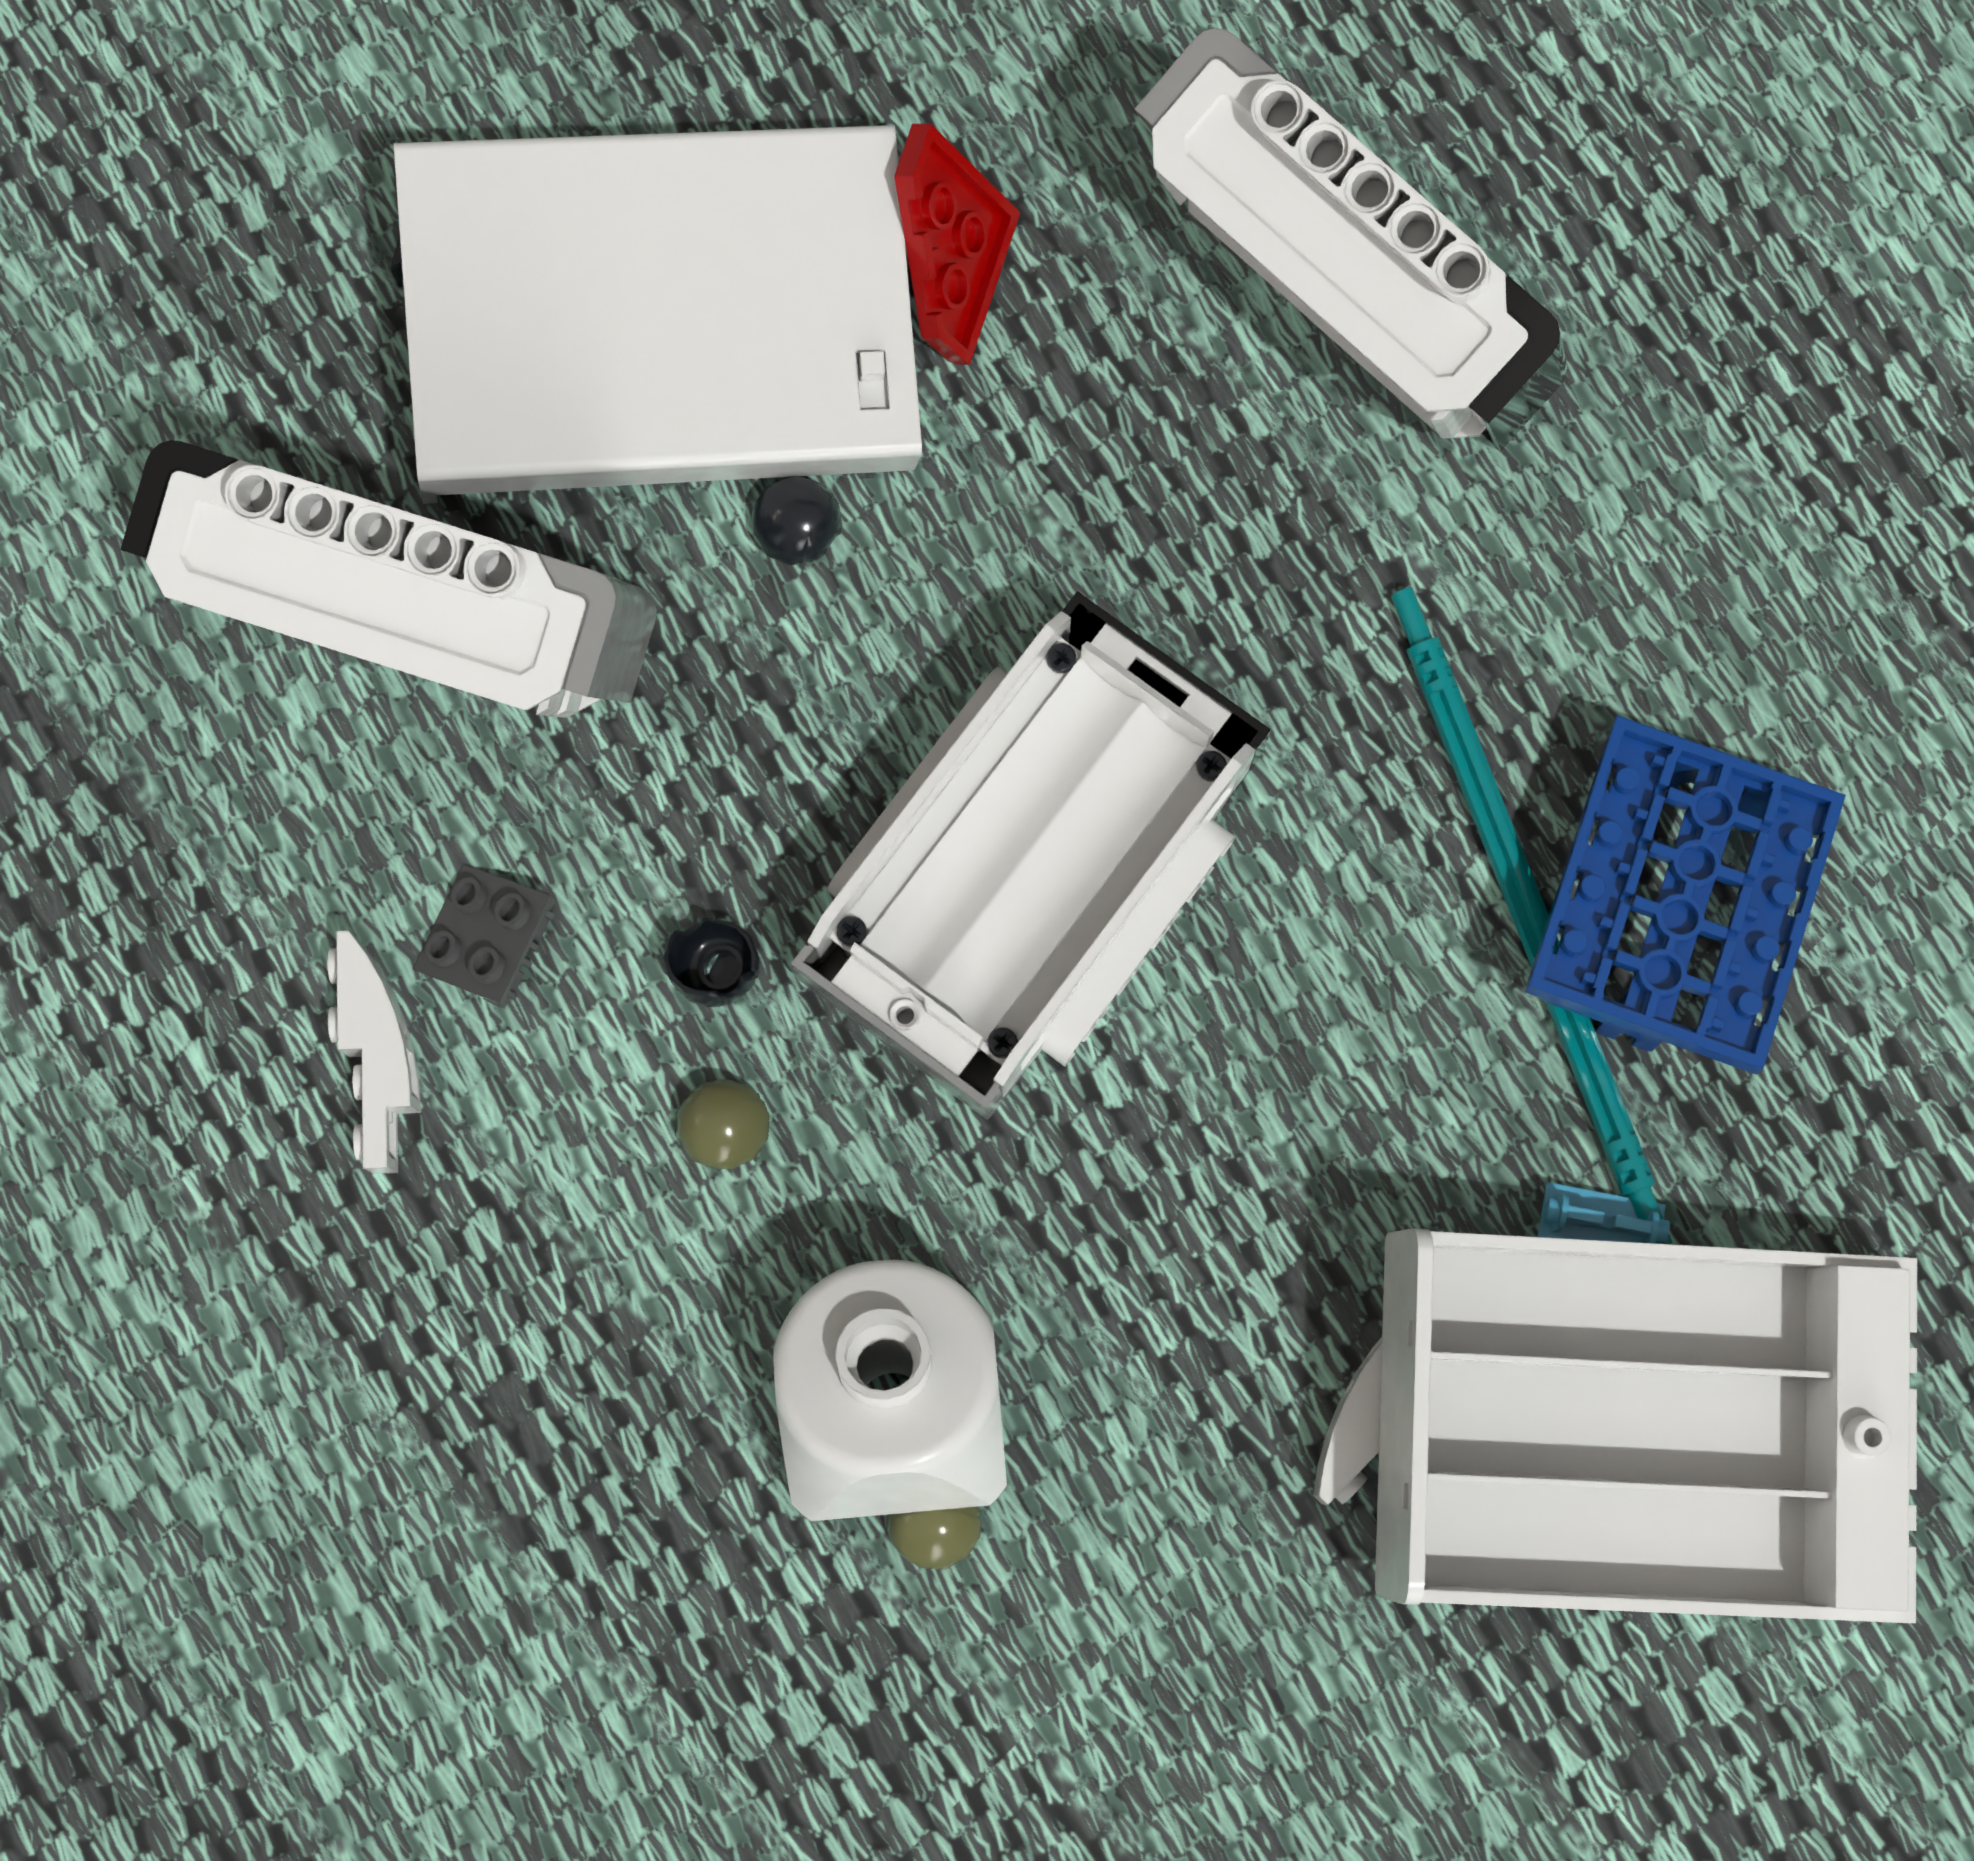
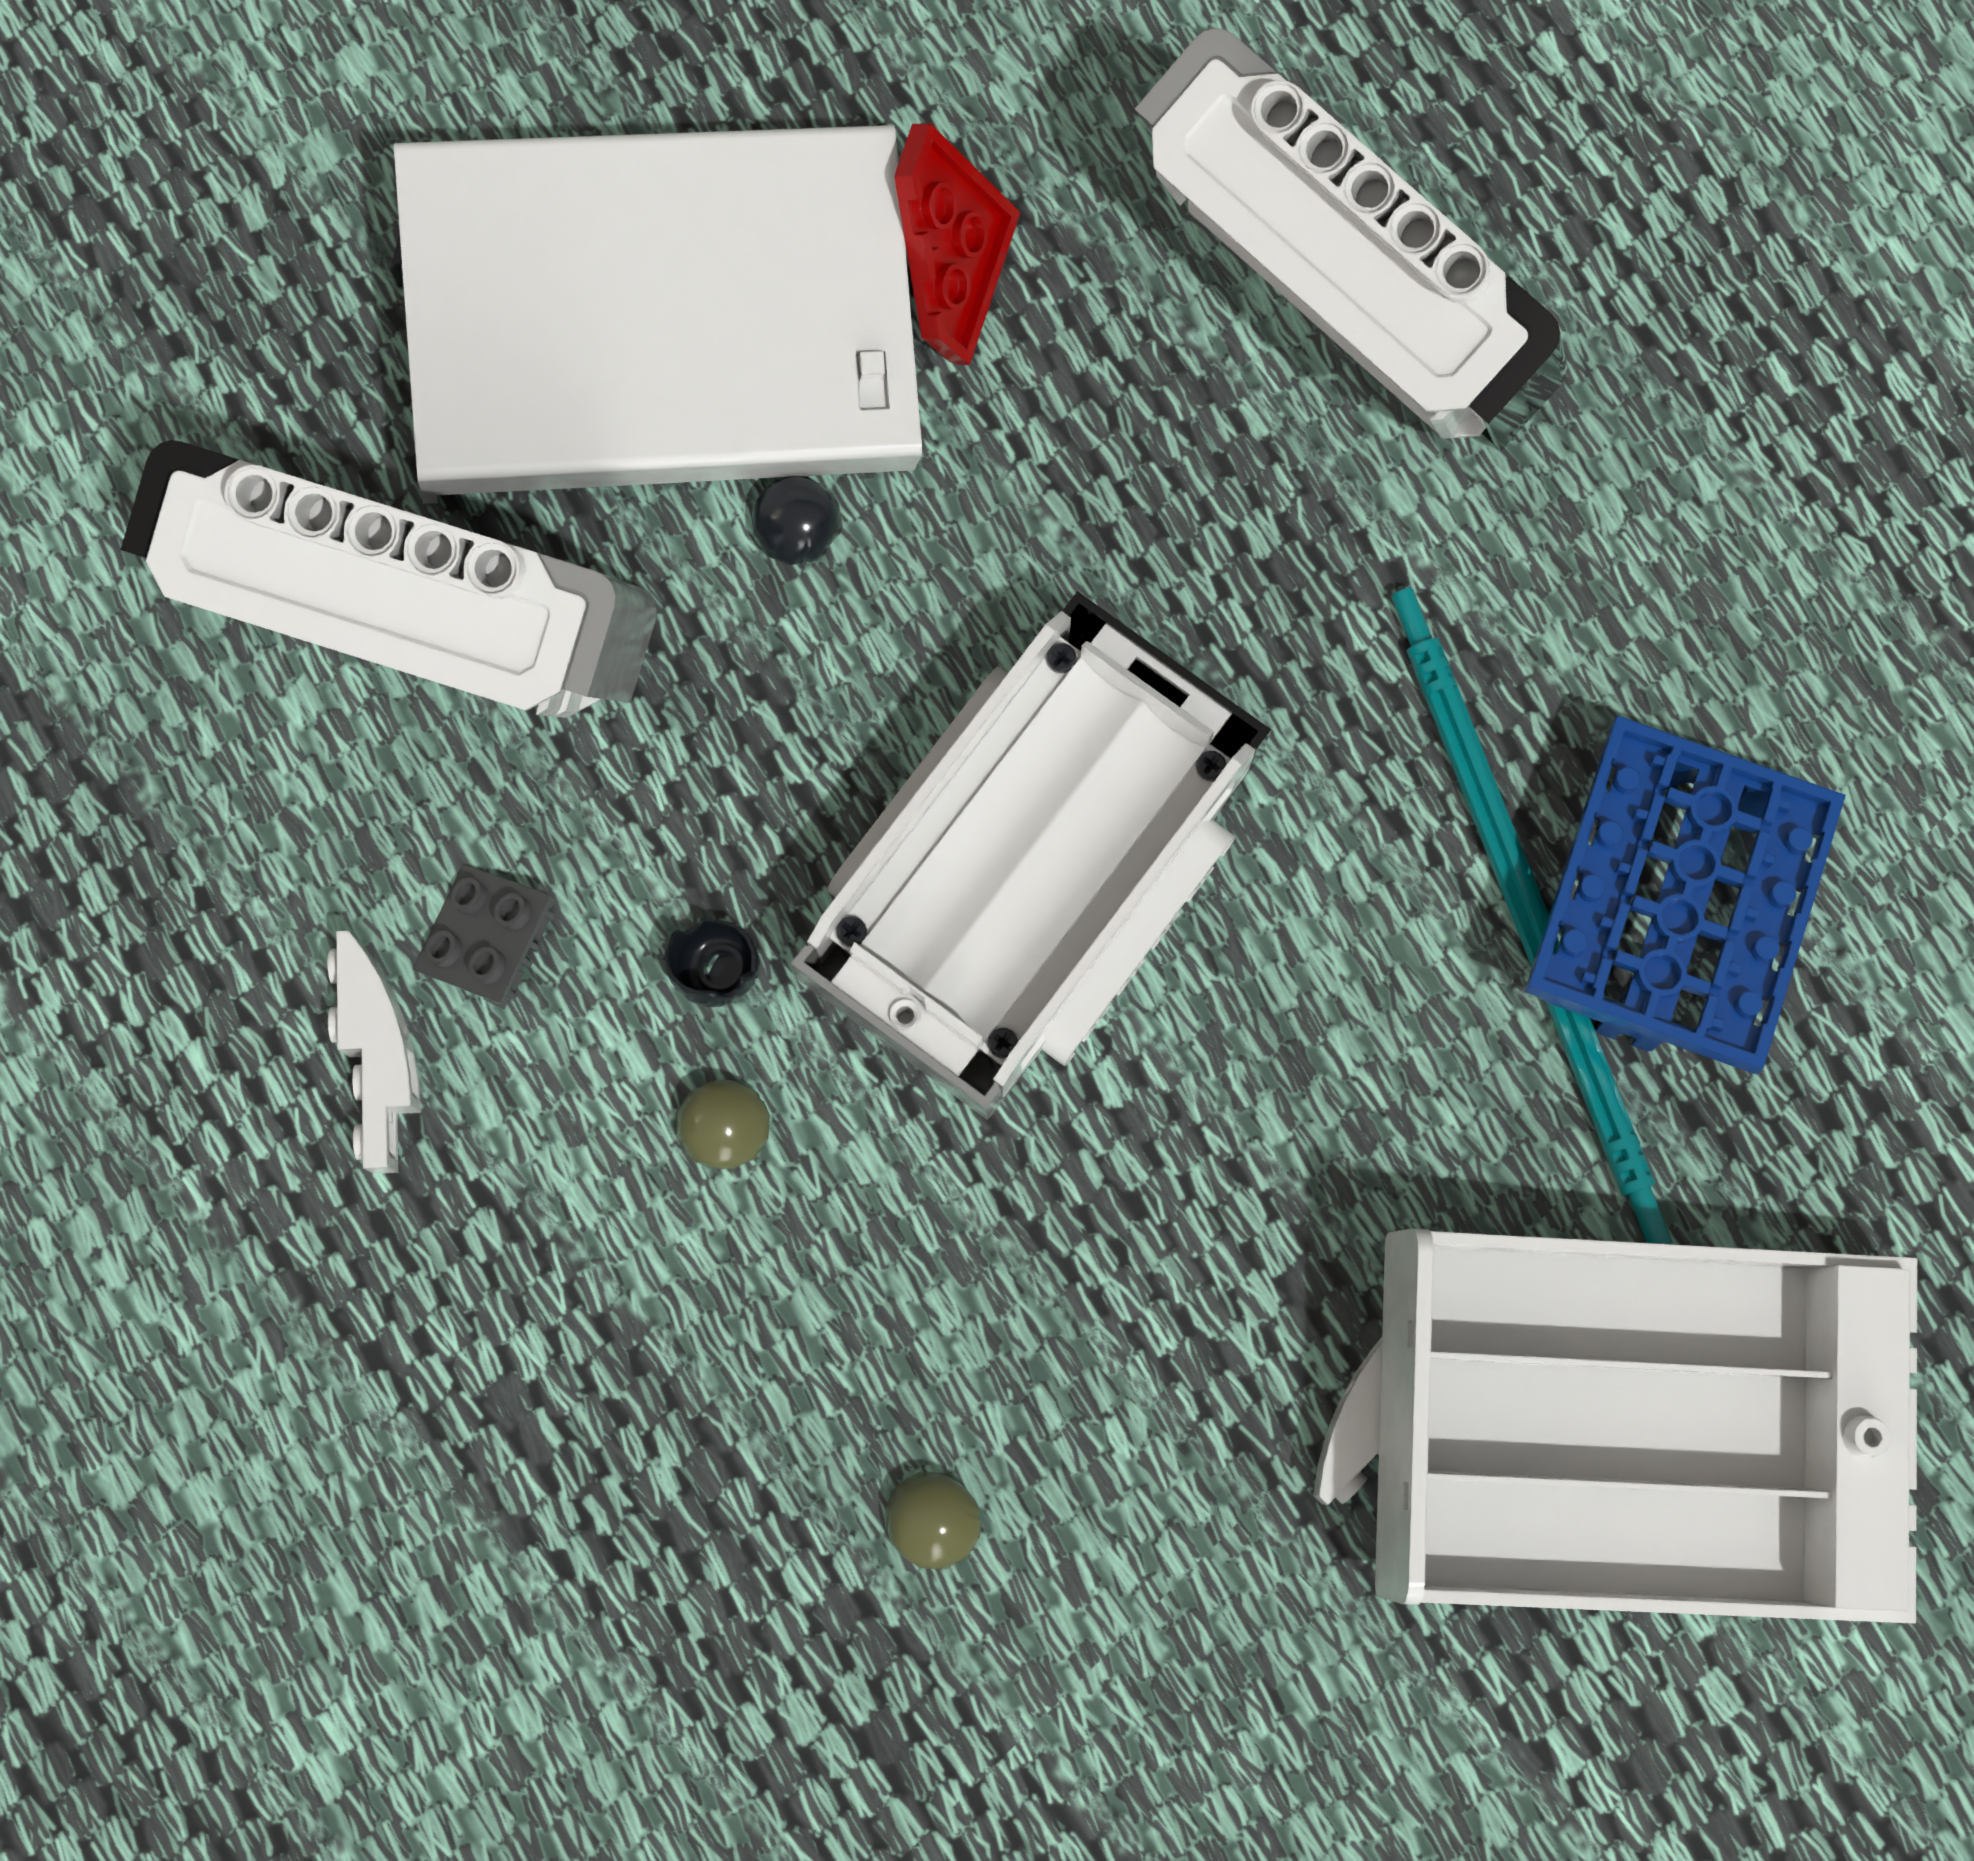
white piece [773,1260,1007,1521] -> none
medium azure hinge [1537,1182,1670,1244] -> none

